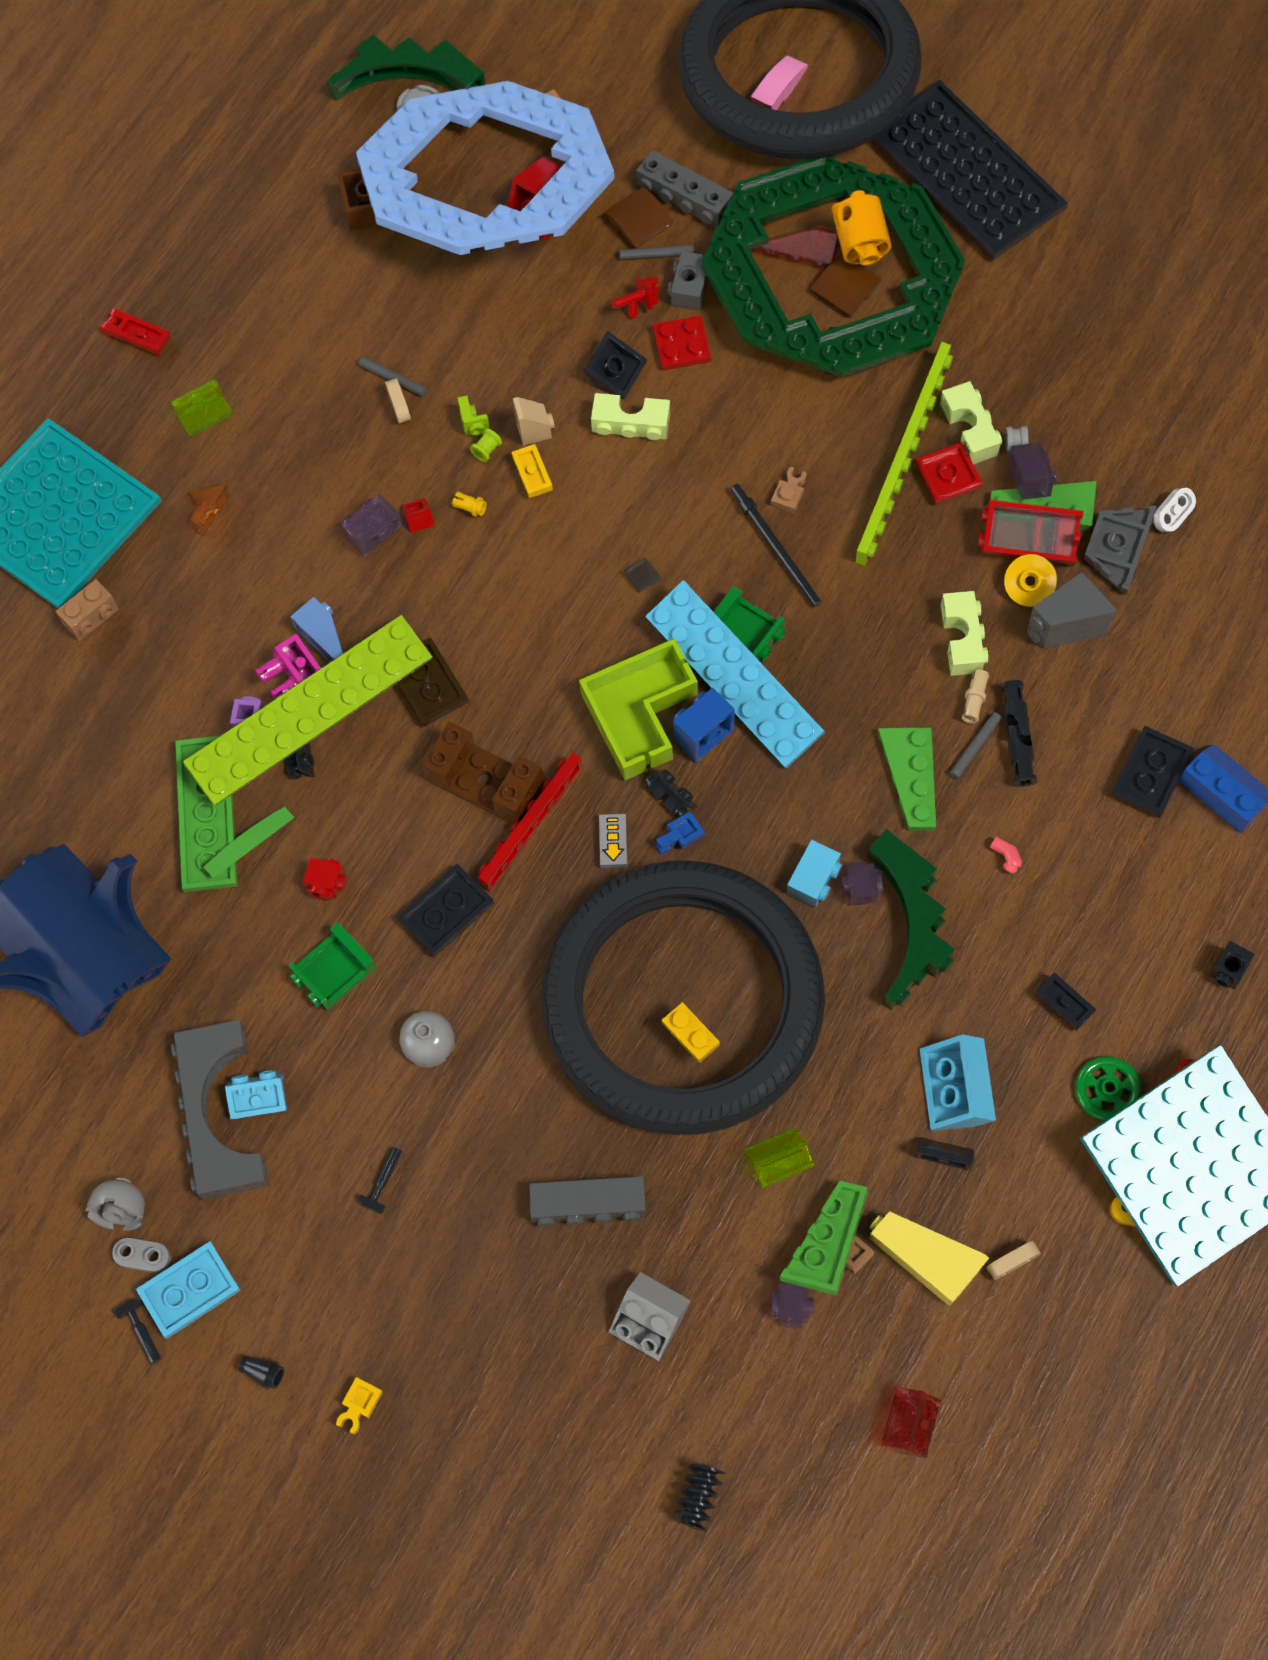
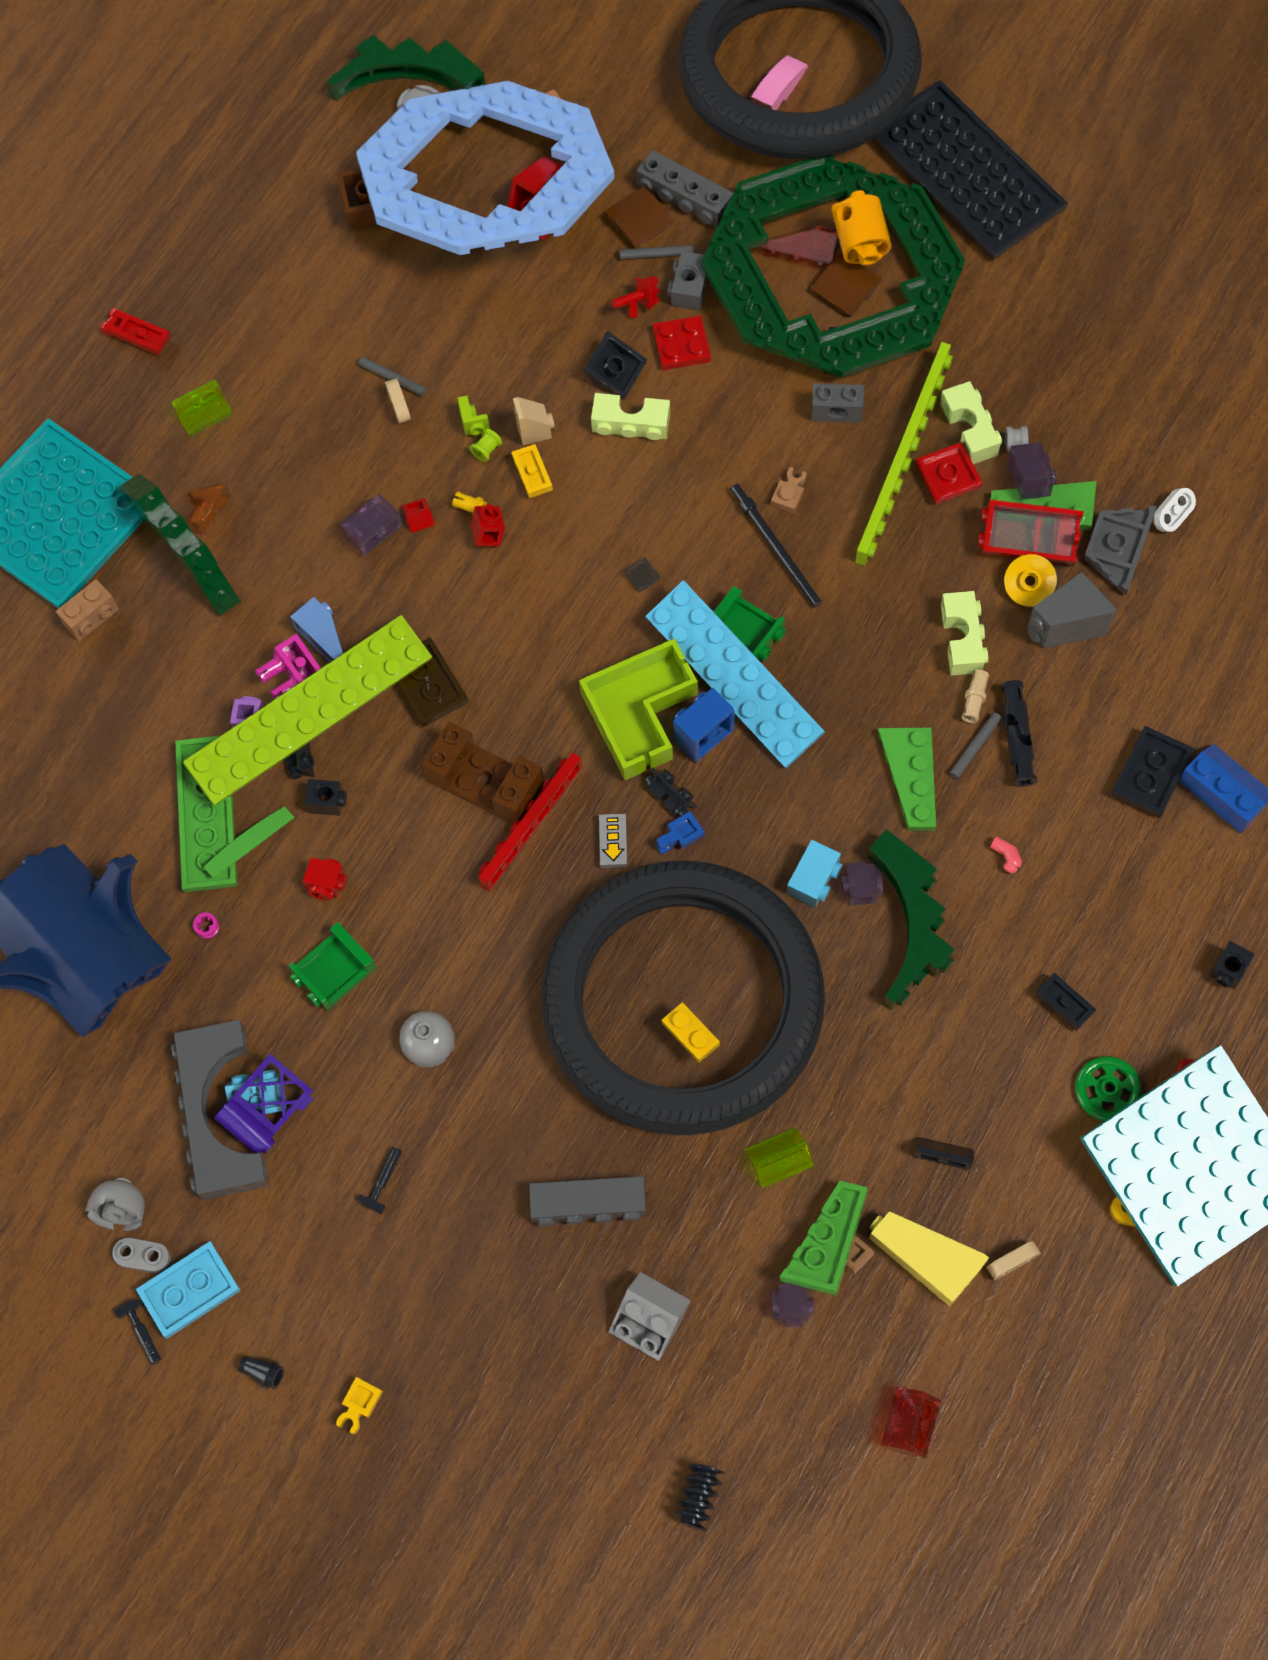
black plate [397,864,495,957] -> none
medium azure slope [920,1034,996,1131] -> none
none -> dark green arch [118,473,241,616]
none -> dark pink bush [193,912,219,939]
none -> dark purple piece [214,1053,313,1154]
none -> black brick [304,779,347,816]
none -> red brick [470,503,505,546]
none -> dark grey brick [811,383,864,423]

